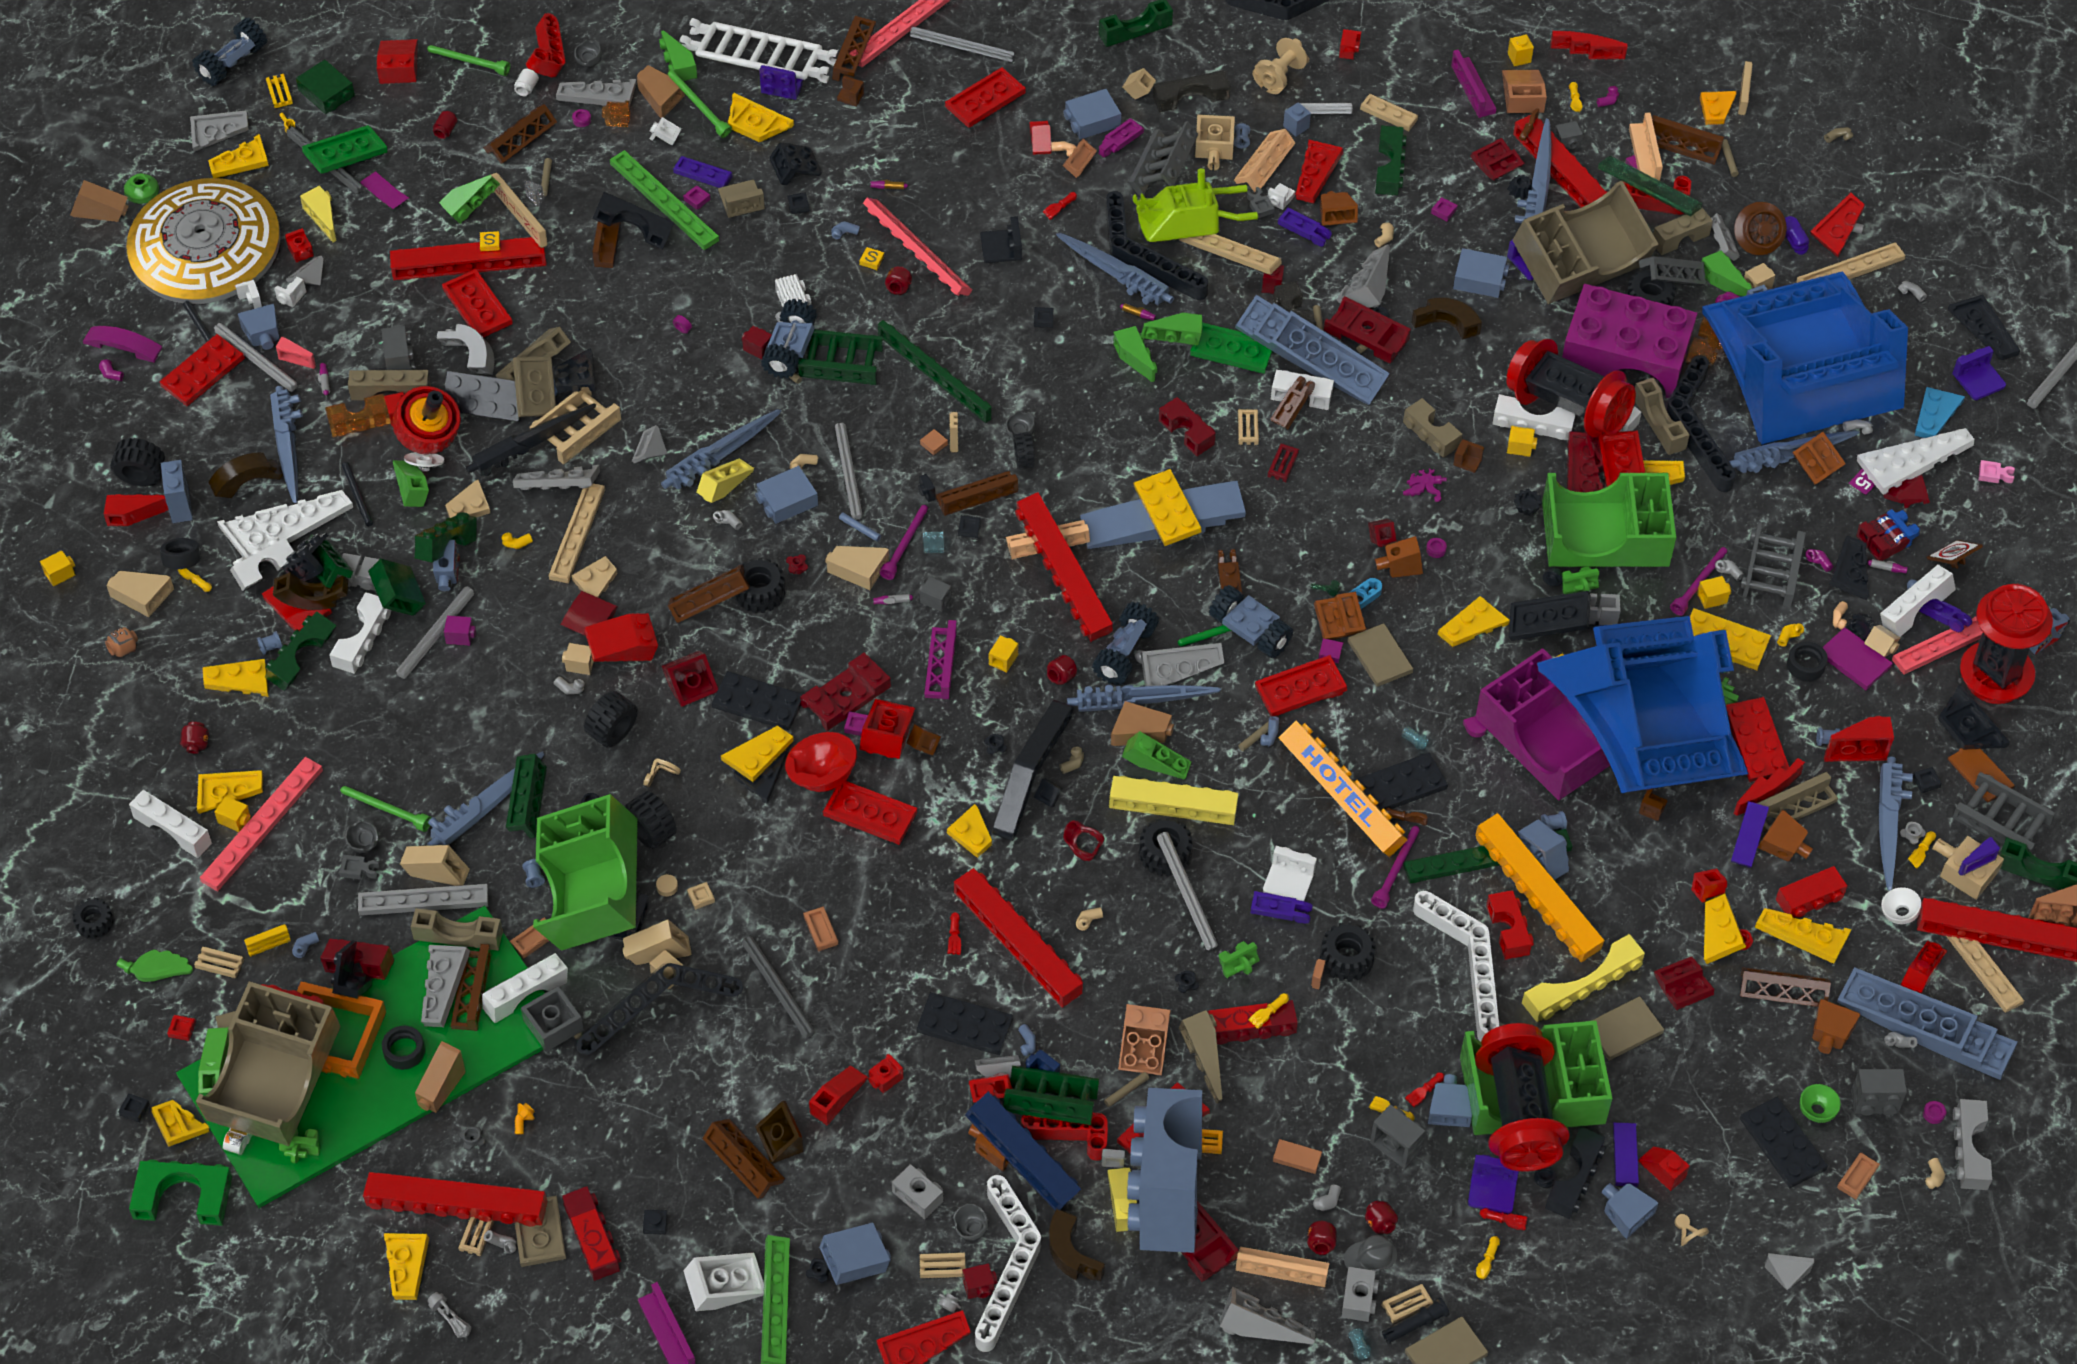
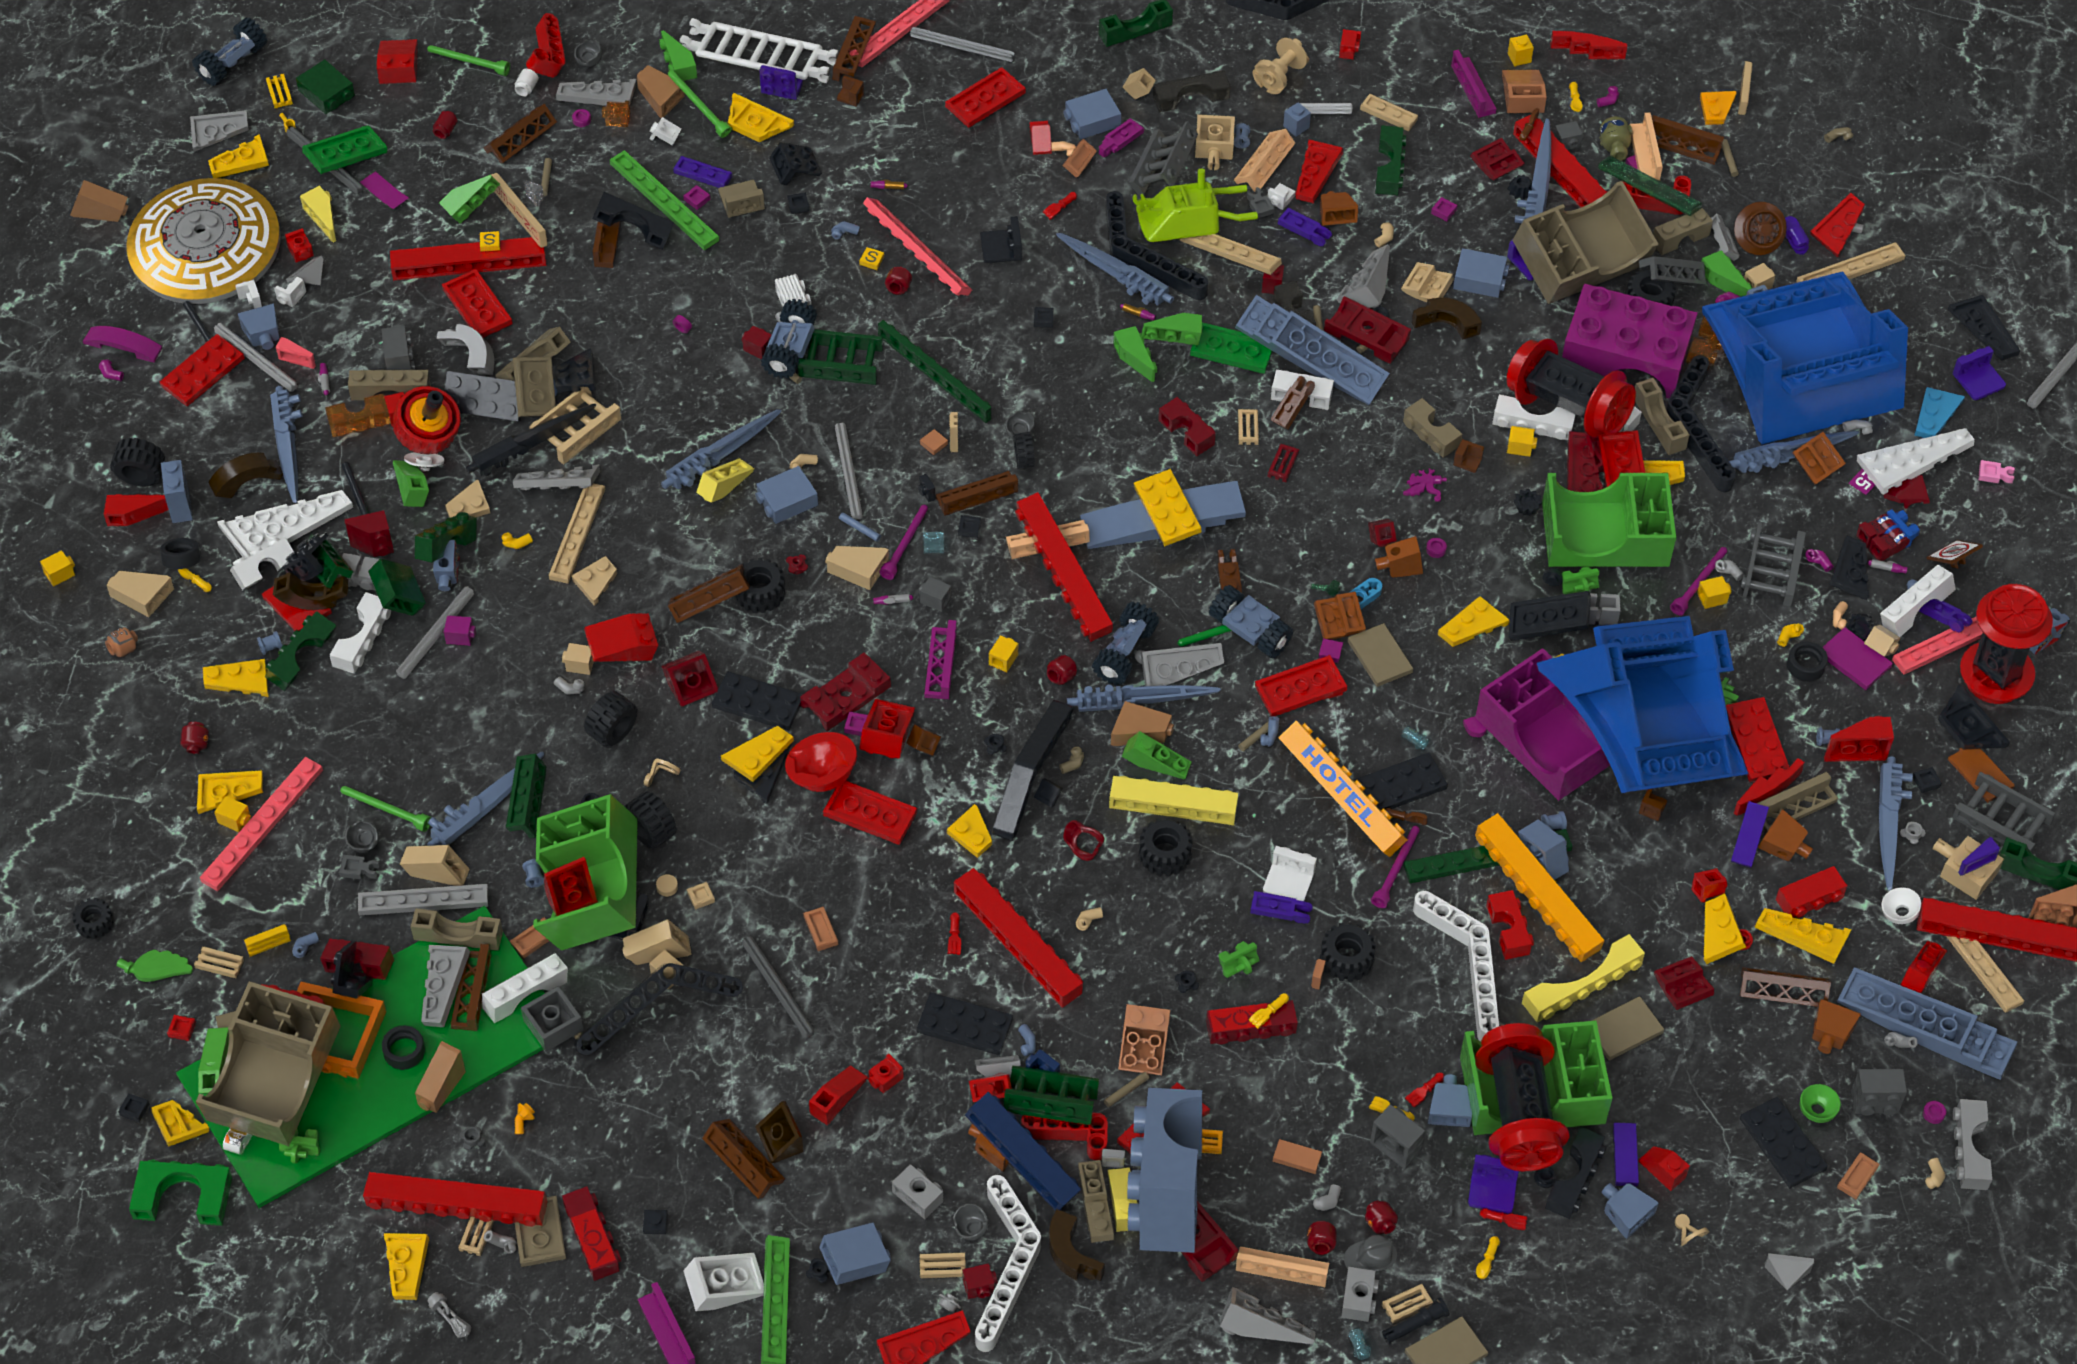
bright green piece [124,173,159,204] -> none
white arch [129,790,212,858] -> none
dark red slope [560,591,618,636] -> none
light grey slope [632,425,667,463] -> none
light grey arm [713,510,743,530] -> none
light grey axle [1157,832,1218,950] -> none
dark tan wedge [1179,1010,1223,1104] -> none
yellow plate [1690,608,1771,670] -> none
light grey arm [1898,281,1927,302] -> none
yellow piece [1908,831,1936,868] -> none
none -> dark red slope [344,510,394,557]
none -> red slope [544,857,598,916]
none -> dark tan slope [1078,1160,1114,1243]
none -> tan slope [1401,262,1454,302]
none -> olive piece [1599,116,1633,161]

